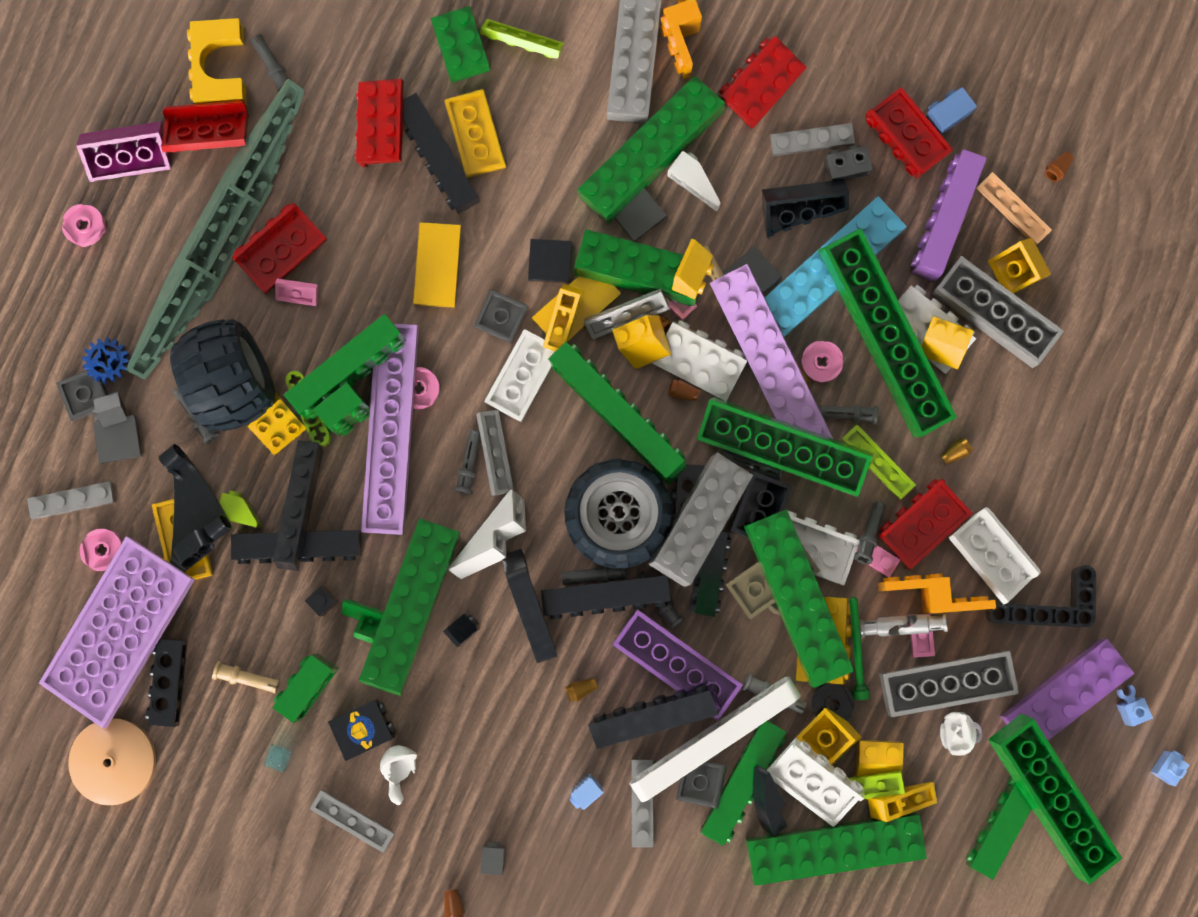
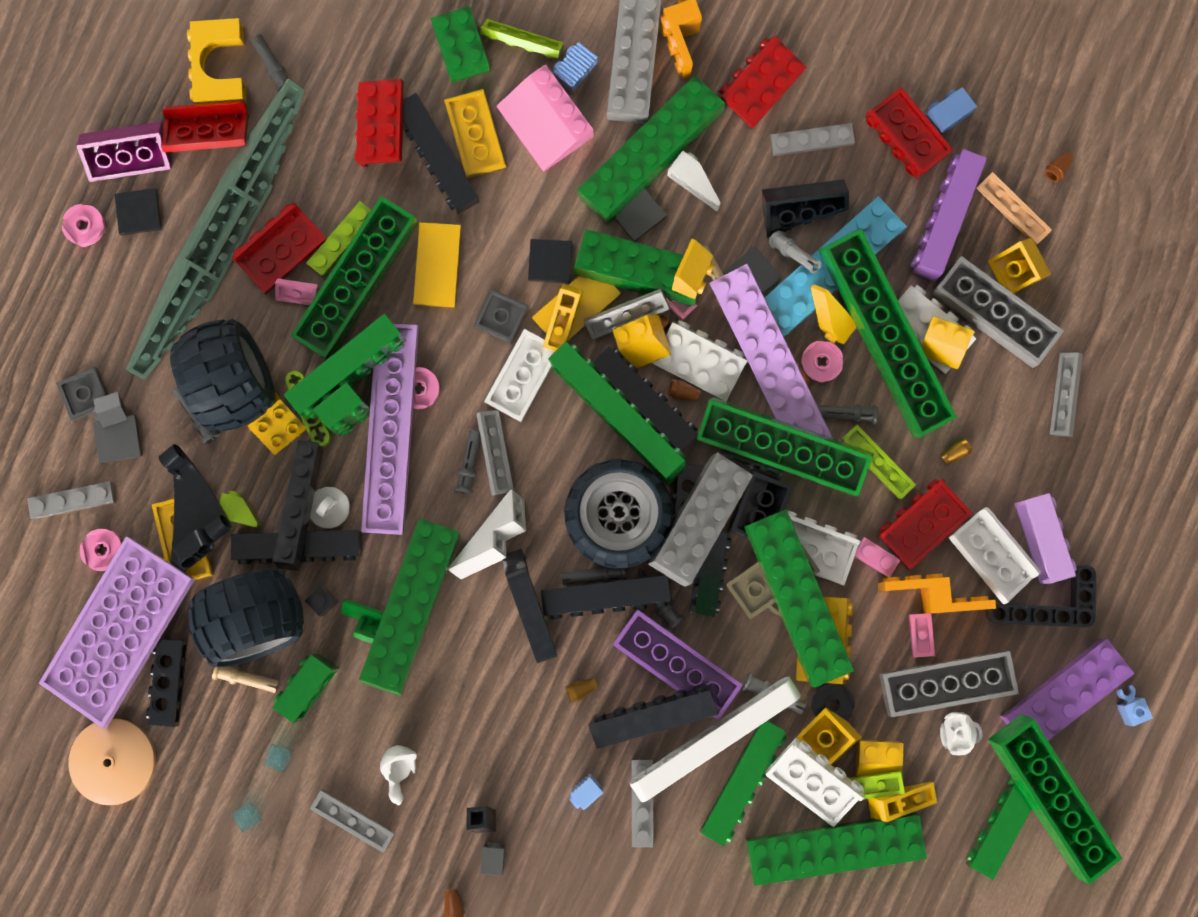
blue gear [82,337,129,384] -> none
black panel [328,699,396,761] -> none
black slope [443,614,480,647] -> none
dark grey tile [676,761,727,809] -> none
black slope [753,765,787,836] -> none
dark grey brick [824,145,873,181] -> none
green piece [849,597,870,700] -> none
dark grey pin [854,501,886,564] -> none
light grey piece [859,613,948,638] -> none
light blue brick [1150,750,1189,786] -> none
none -> black tile [114,188,162,236]
none -> black wheel [188,568,304,667]
none -> clear light blue plate [231,802,262,832]
none -> green brick [290,196,419,360]
none -> lime plate [307,201,371,278]
none -> white tile [310,487,350,529]
none -> black brick [466,806,496,833]
none -> bright pink slope [496,64,594,172]
none -> light blue brick [553,42,598,93]
none -> black brick [593,346,698,452]
none -> light grey pin [769,231,821,273]
none -> yellow slope [811,284,857,345]
none -> lavender piece [1014,493,1077,584]
none -> light grey plate [1050,353,1083,437]

